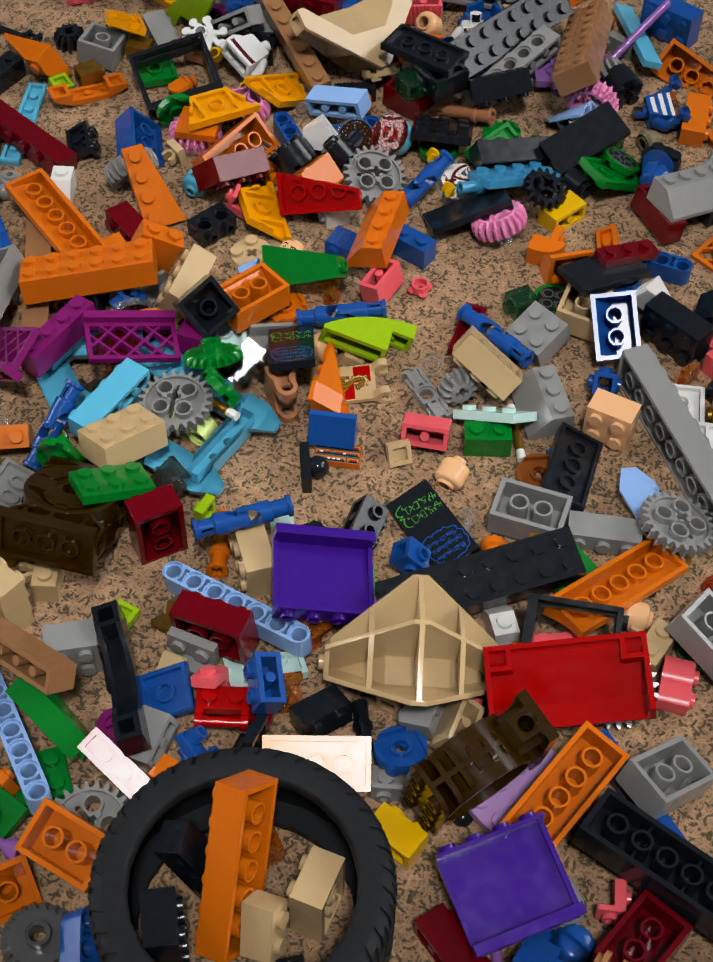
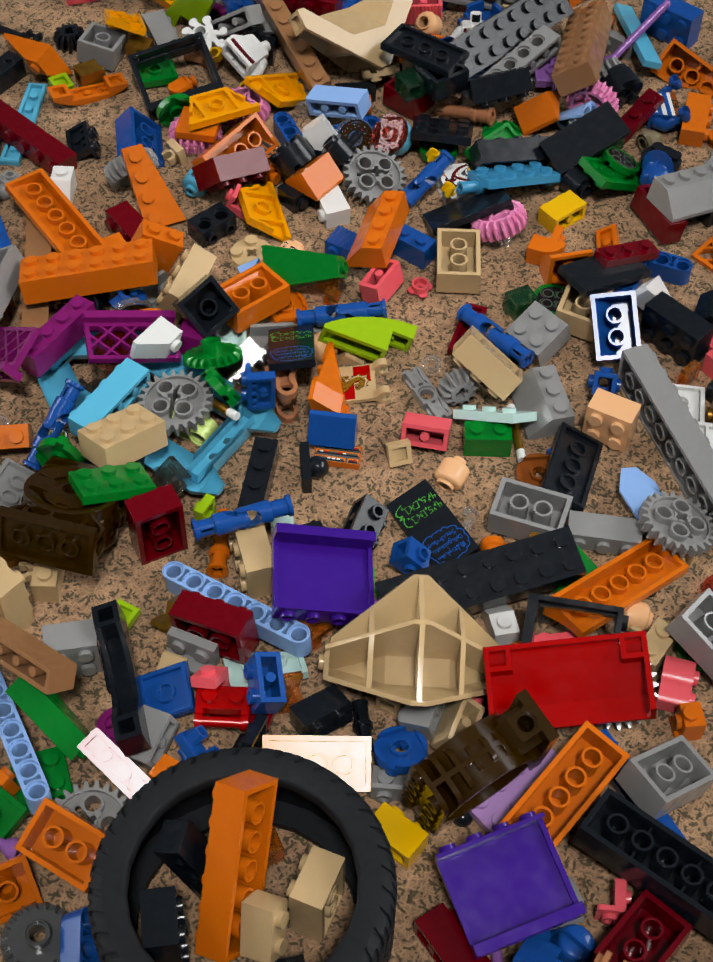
red wing [276,172,363,215] -> none
black gear [522,167,568,211] -> none
none -> white slope [130,316,183,359]
none -> black brick [237,437,279,508]
none -> blue bracket [241,363,276,410]
none -> tan brick [436,228,481,294]
none -> orange slope [513,91,560,136]
none -> dark red plate [620,88,665,144]
none -> orange brick [669,701,707,741]

